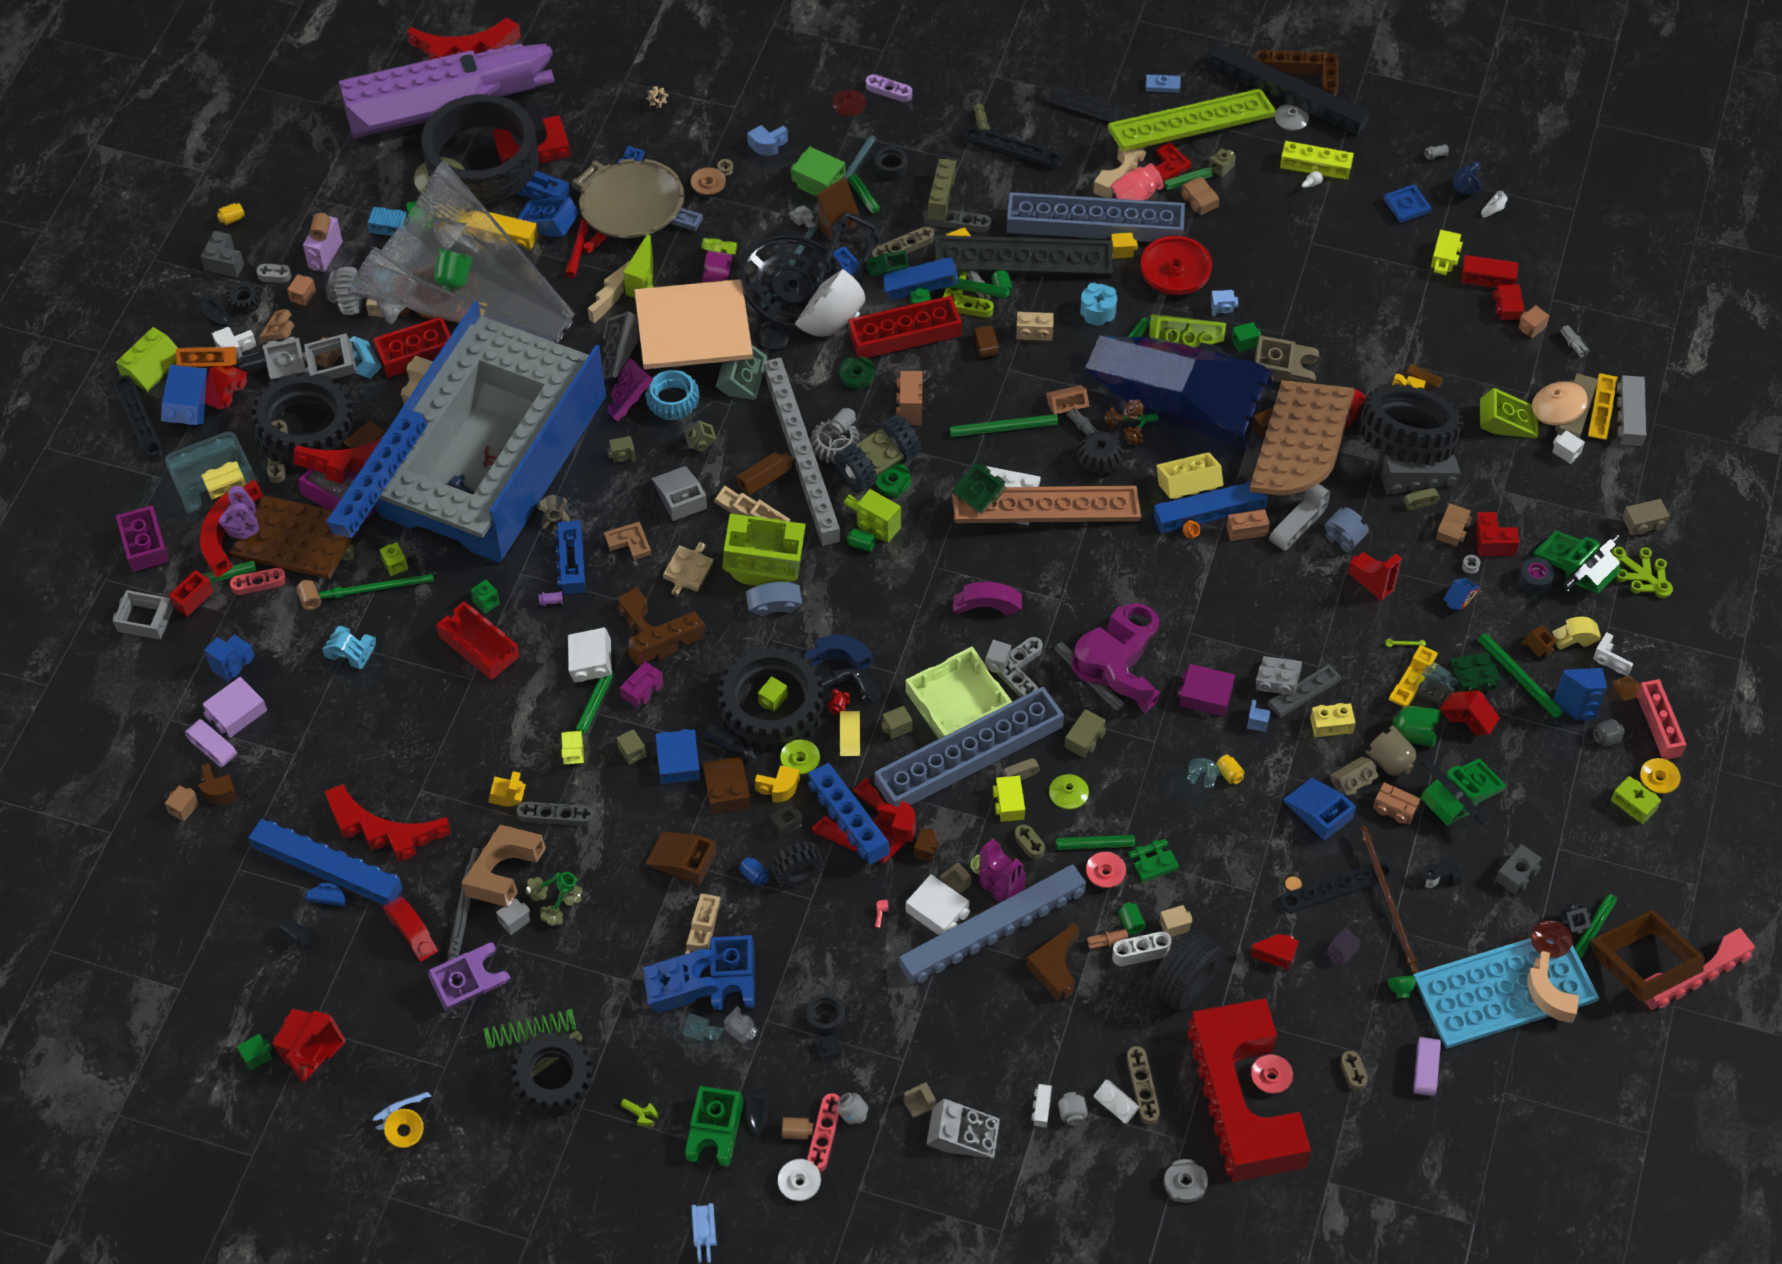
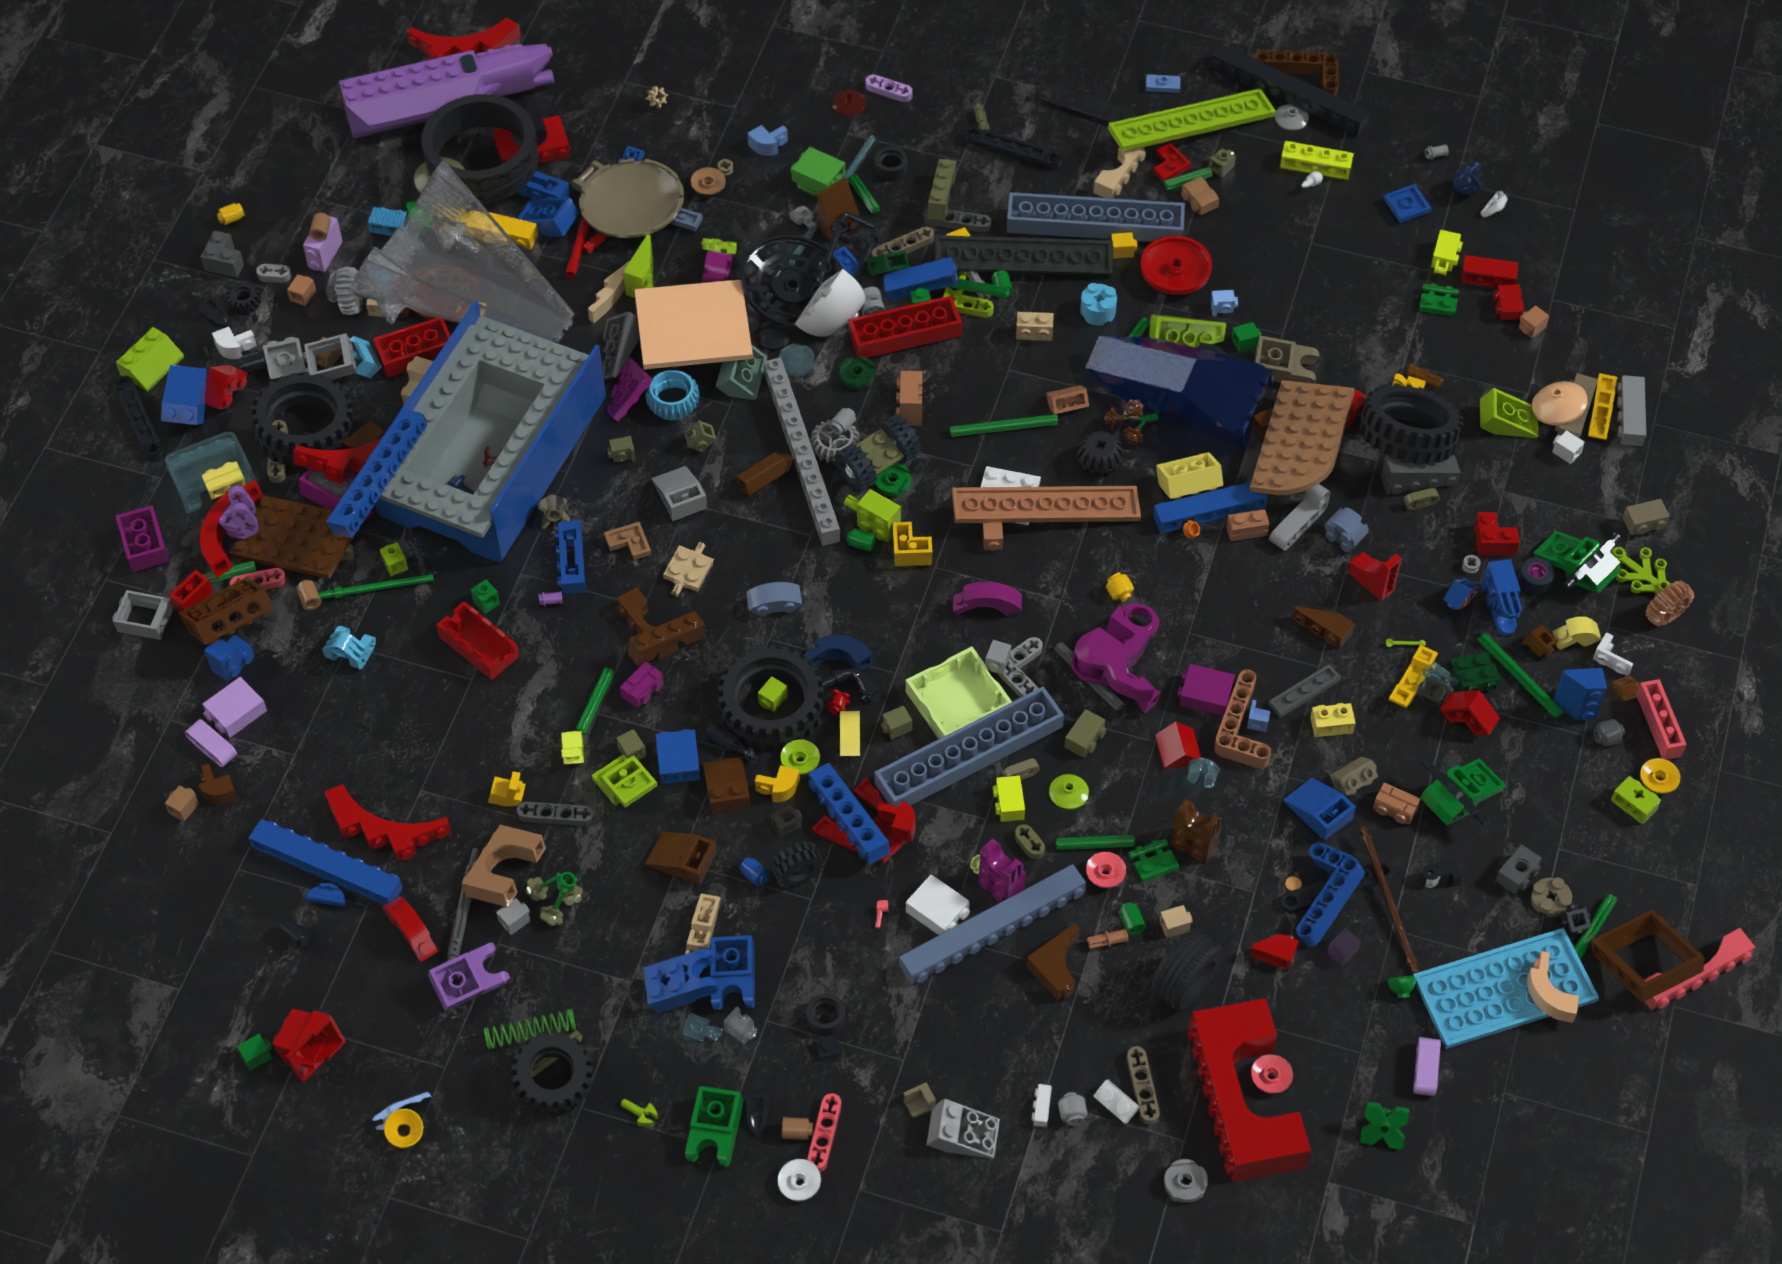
orange brick [176,346,237,367] -> none
medium nougat plate [259,309,295,342] -> none
green cylinder [434,248,474,292] -> none
white brick [568,628,612,683] -> none
light blue arm [692,1203,716,1263] -> none
tan slope [714,486,790,522] -> none
lime brick [723,513,805,586] -> none
light grey head [837,1093,868,1124] -> none
reddish brown brick [914,828,939,863] -> none
dark tan panel [940,863,971,894] -> none
dark green plate [952,463,1006,515] -> none
reddish brown beam [974,325,999,358] -> none
dark grey pin [1067,408,1098,435] -> none
coral hair [1110,163,1164,200] -> none
white beam [1112,932,1171,966] -> none
yellow brick [1216,755,1245,784] -> none
light grey plate [1256,656,1302,695] -> none
dark tan beam [1340,1051,1368,1091] -> none
dark tan cylinder [1366,726,1417,776] -> none
green cylinder [1392,706,1440,747] -> none
medium nougat brick [1436,503,1473,546] -> none
clear red dish [1531,920,1572,958] -> none
light grey axle [1560,325,1589,358] -> none
none -> reddish brown brick [178,577,274,645]
none -> lime bracket [592,754,657,807]
none -> clear light blue tile [779,344,814,376]
none -> light grey wheel [861,287,885,316]
none -> yellow brick [893,522,932,566]
none -> nougat brick [983,522,1003,551]
none -> yellow head [1106,573,1134,602]
none -> red slope [1155,721,1203,770]
none -> reddish brown brick [1171,799,1221,863]
none -> nougat beam [1214,669,1271,769]
none -> reddish brown slope [1292,606,1355,648]
none -> blue beam [1296,843,1364,947]
none -> green plant [1360,1102,1409,1150]
none -> green plate [1419,283,1459,317]
none -> blue brick [1481,559,1522,636]
none -> dark tan plate [1530,877,1572,917]
none -> nougat gear [1645,581,1694,627]

